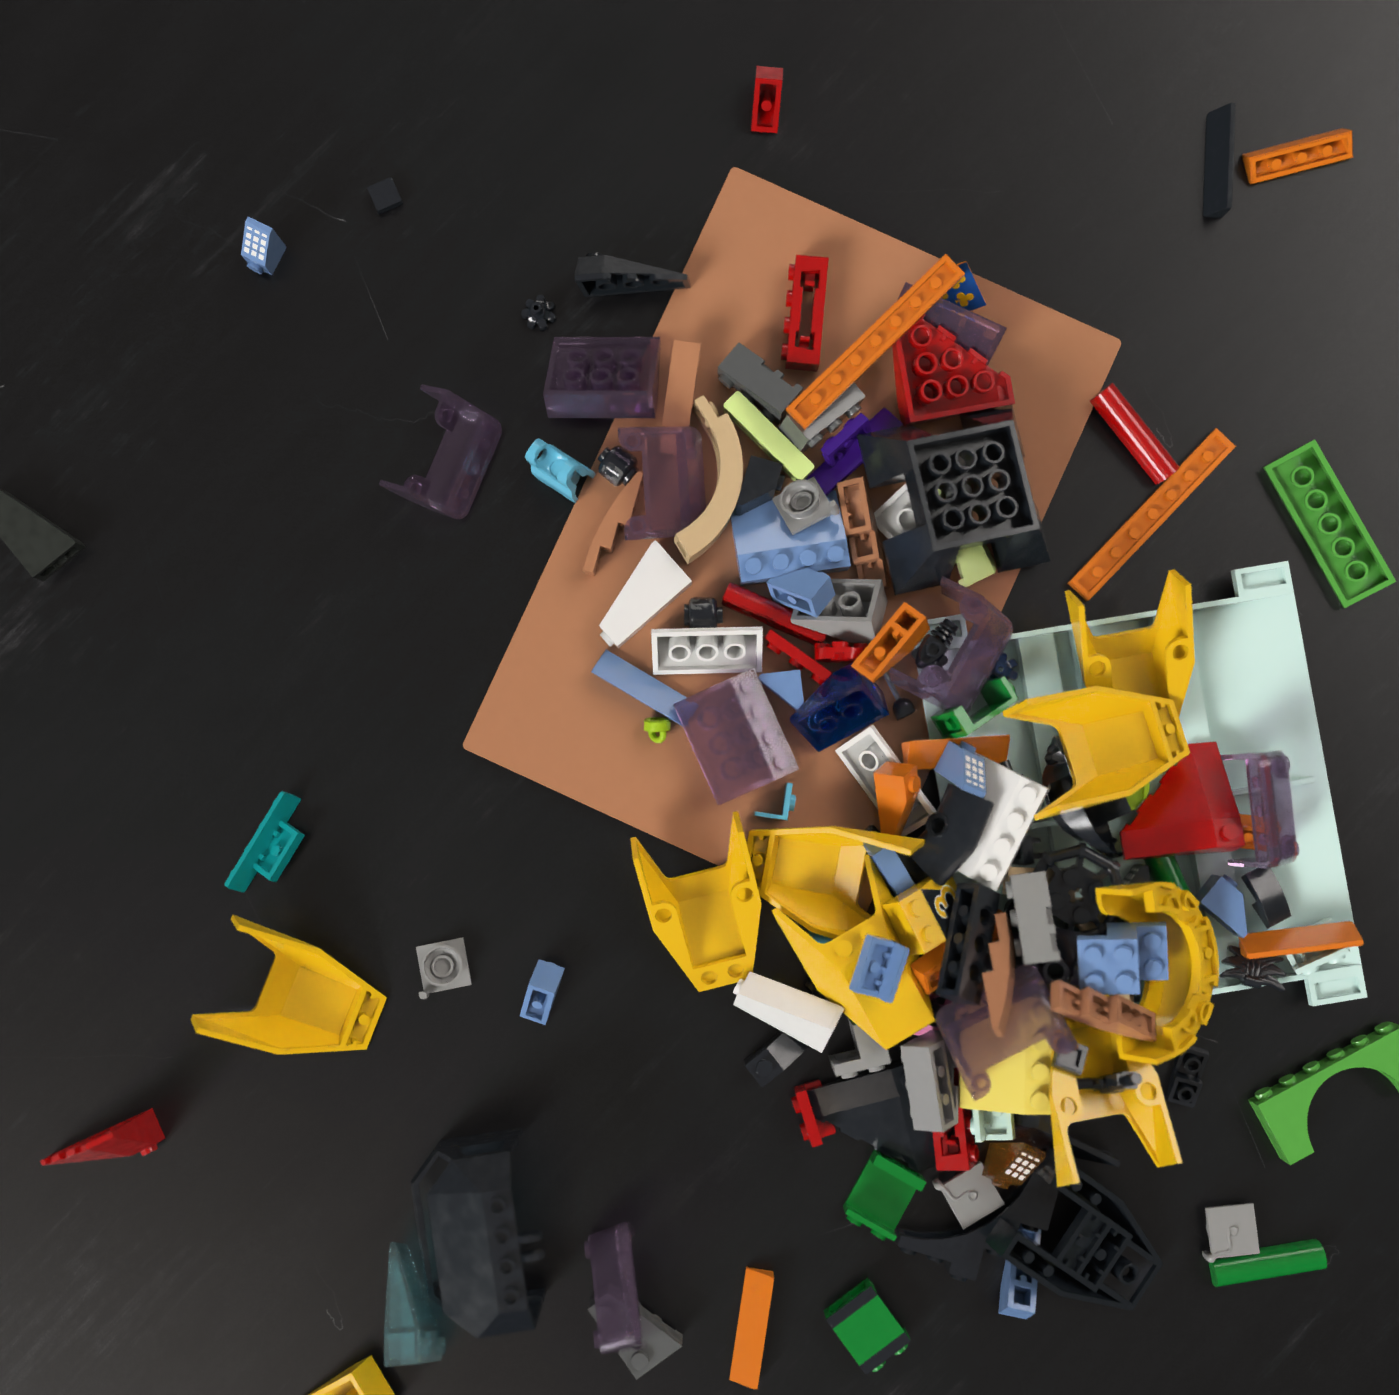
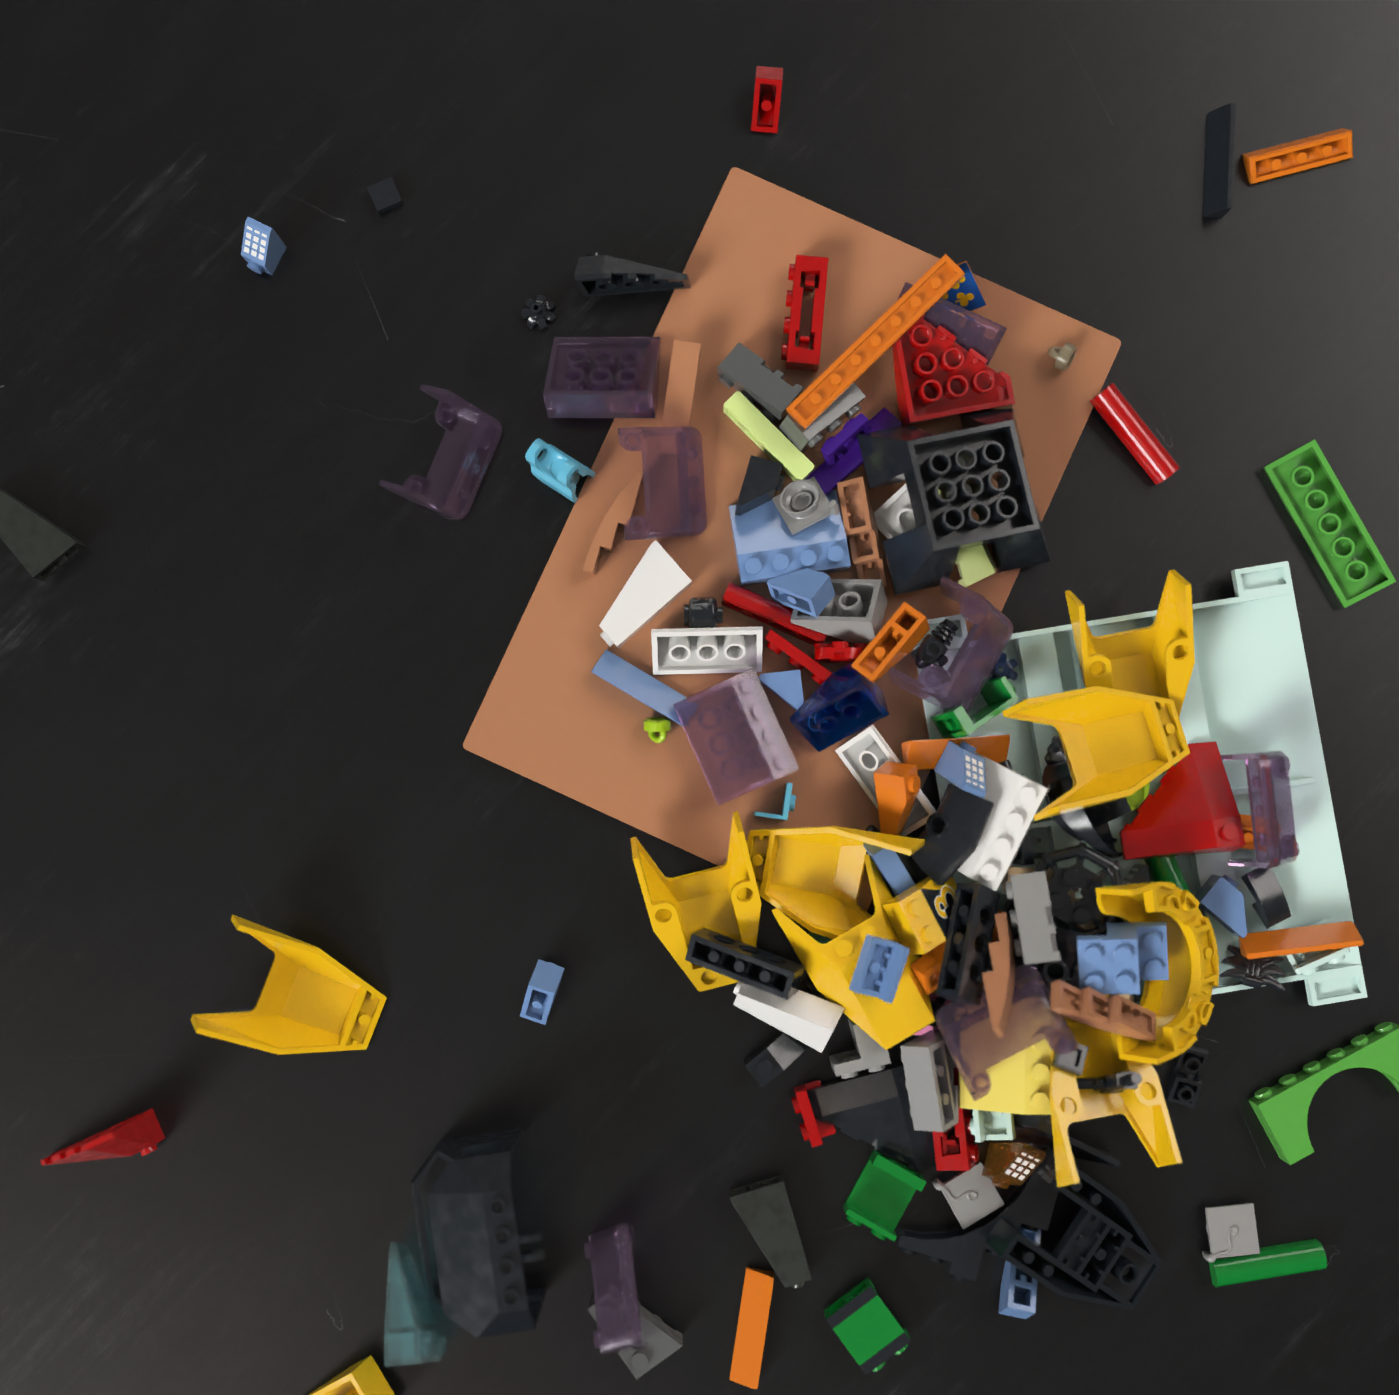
teal bracket [224,791,305,892] -> none
light grey hat [416,937,472,1000] -> none
black head [598,446,639,486] -> none
tan arch [674,395,743,564] -> none
black hinge [883,672,917,721] -> none
orange tile [1068,428,1236,601] -> none
none -> black brick [685,928,805,1000]
none -> pearl dark grey slope [729,1175,812,1288]
none -> dark tan tile [1048,343,1077,371]

